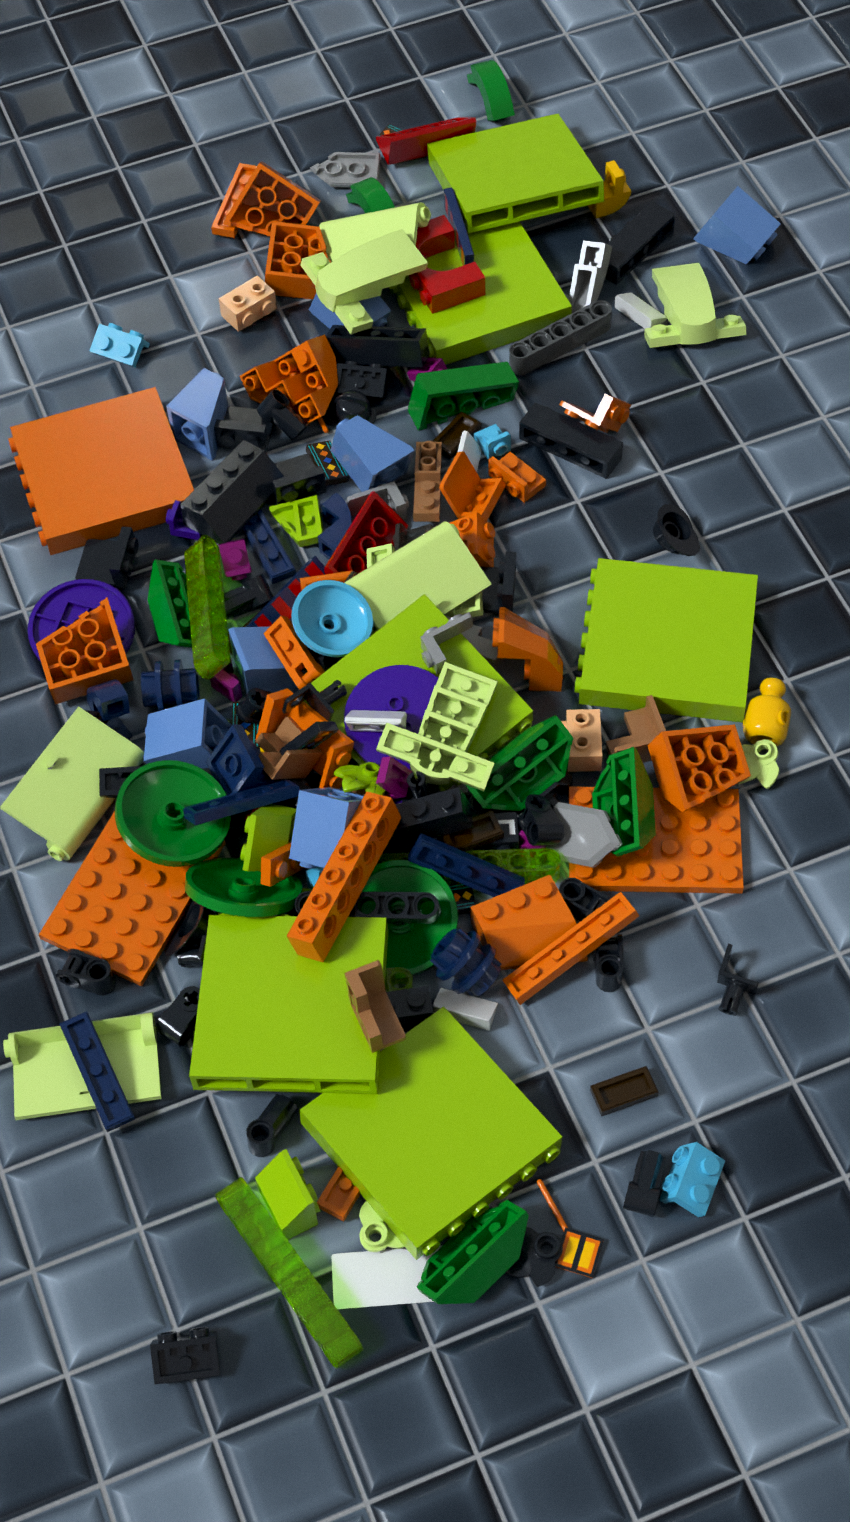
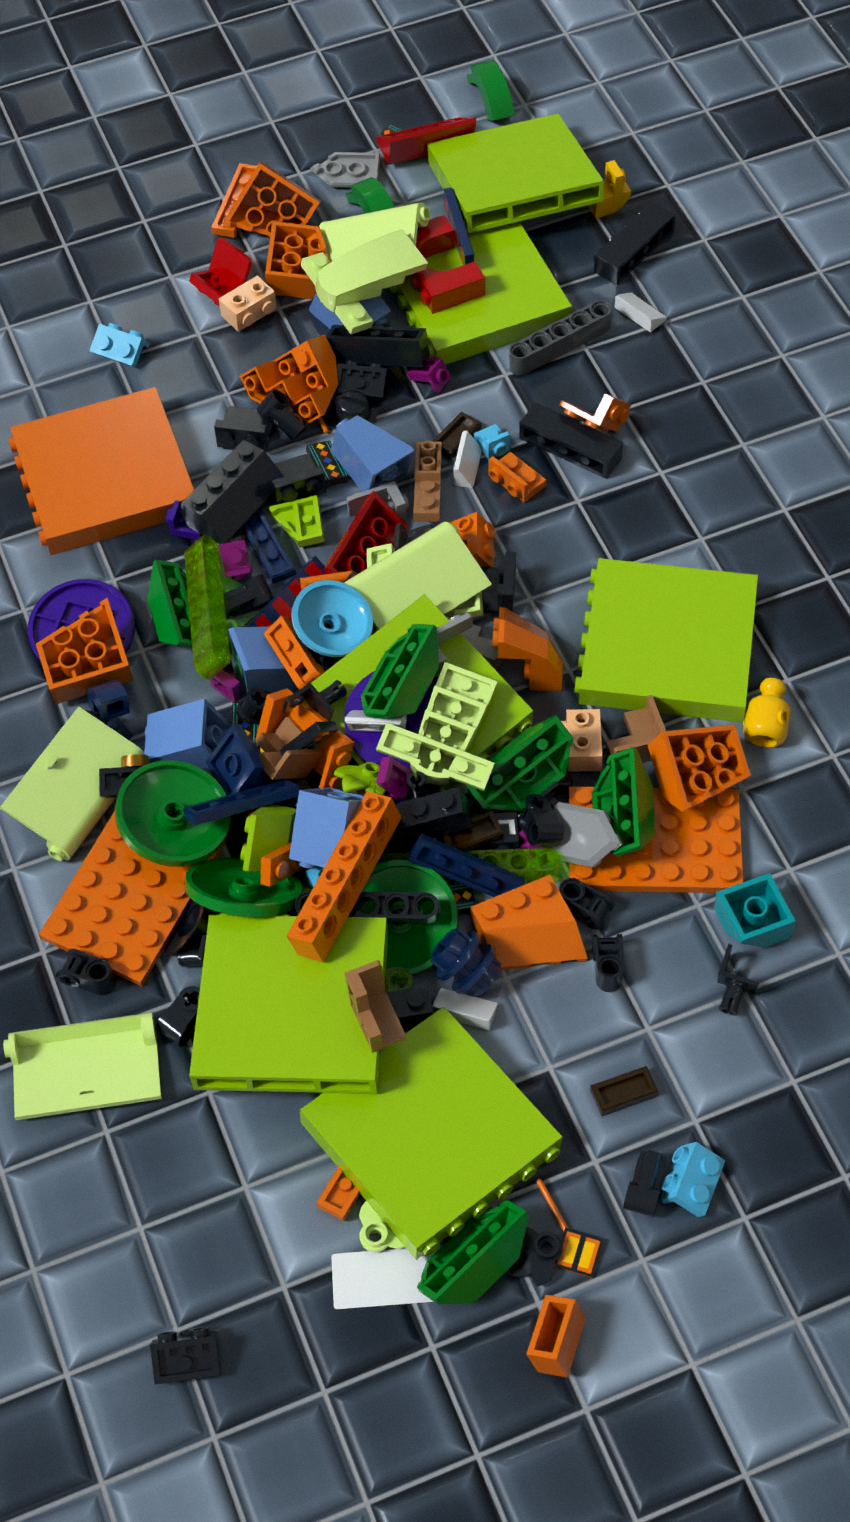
dark blue tile [59,1011,135,1132] -> none
black bracket [75,527,139,588] -> none
dark blue piece [141,659,200,711] -> none
medium blue slope [166,368,228,461] -> none
clear neon green beam [215,1177,364,1369] -> none
black piece [246,1094,298,1157] -> none
lime slope [255,1149,320,1242] -> none
dark blue brick [318,493,352,559] -> none
green wedge [408,361,519,431] -> none
orange bracket [439,452,506,521] -> none
orange plate [502,892,639,1005] -> none
light grey slope [568,240,612,313] -> none
yellowish green slope [644,263,746,348] -> none
black piece [653,504,700,556] -> none
medium blue slope [693,186,781,264] -> none
yellowish green plate [738,739,779,789] -> none
none -> pearl gold tile [121,754,149,767]
none -> red bracket [189,237,252,306]
none -> green wedge [361,624,439,718]
none -> orange brick [526,1295,586,1378]
none -> teal slope [713,873,796,947]

